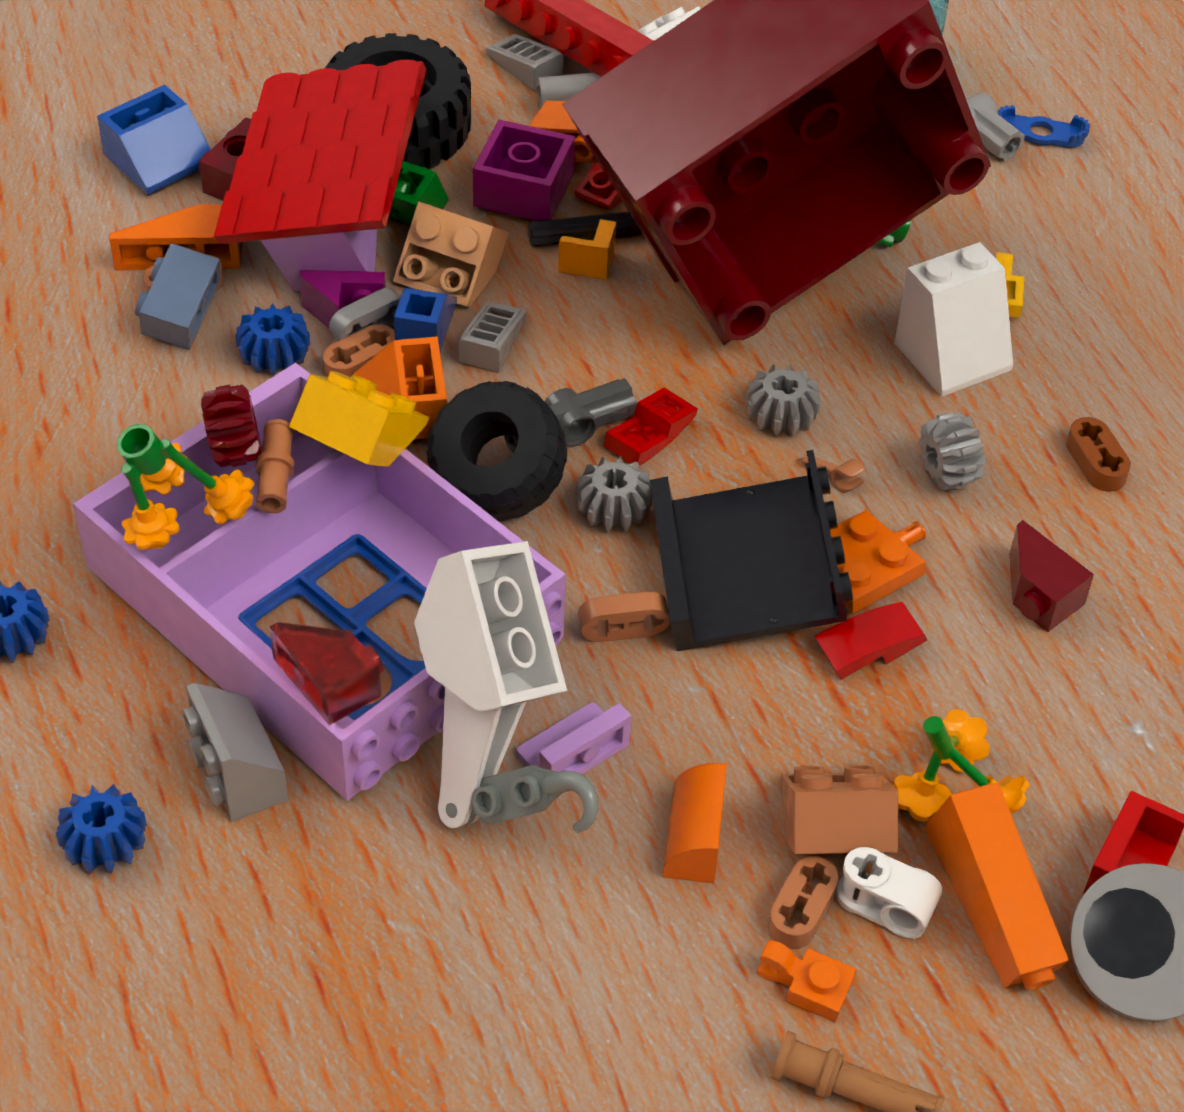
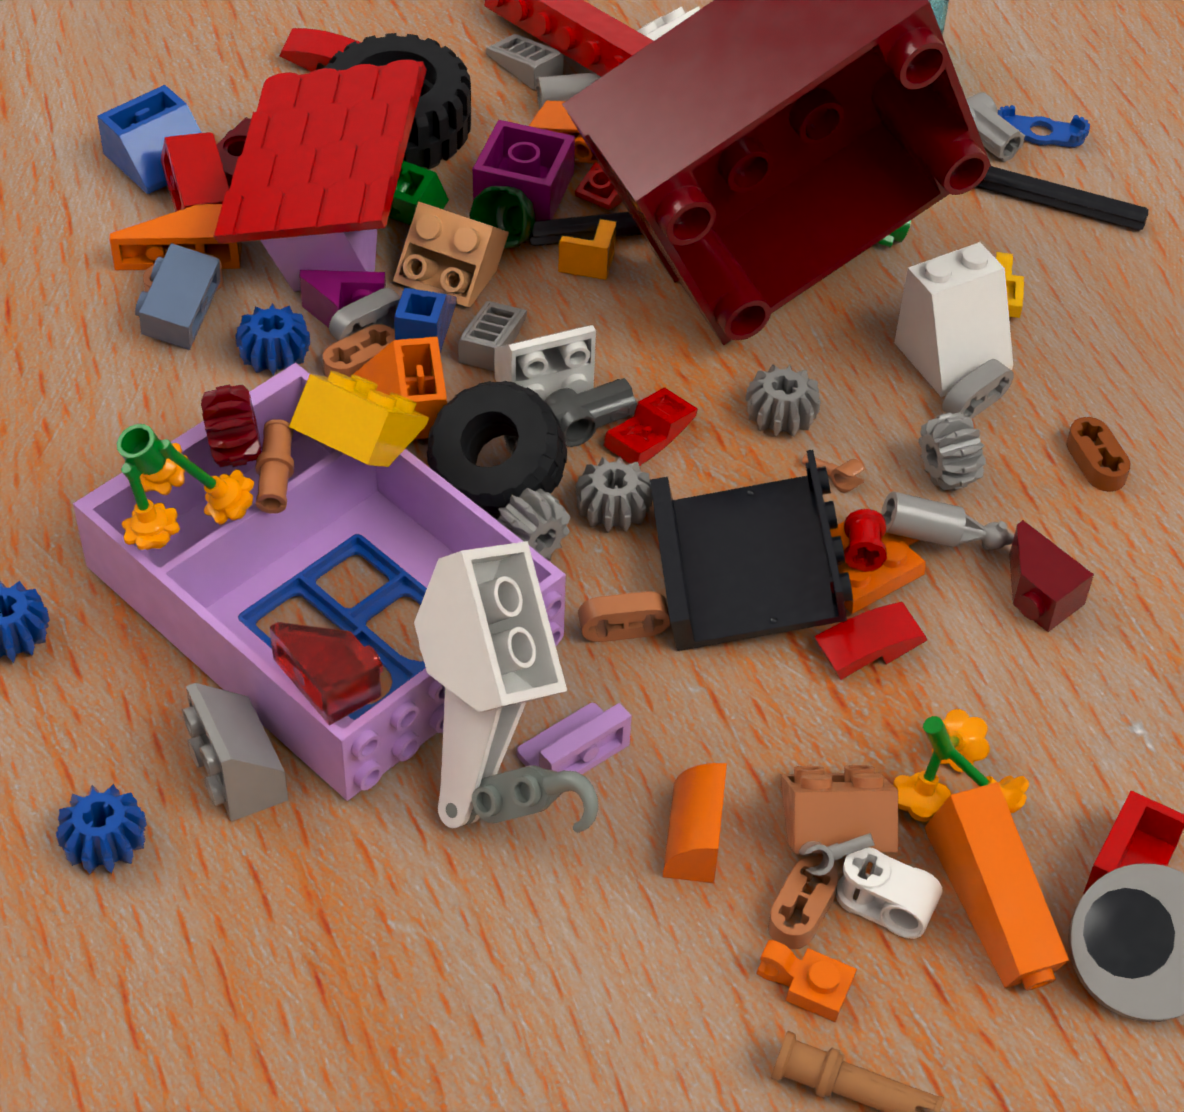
none -> red panel [161,132,229,212]
none -> red slope [279,28,361,72]
none -> dark green hair [469,186,536,248]
none -> white slope [494,325,596,401]
none -> light grey gear [497,487,571,561]
none -> light grey hand [799,833,875,876]
none -> red bush [844,509,887,572]
none -> light grey wheel [881,491,1014,550]
none -> light grey beam [942,359,1014,419]
none -> black axle [976,166,1149,231]

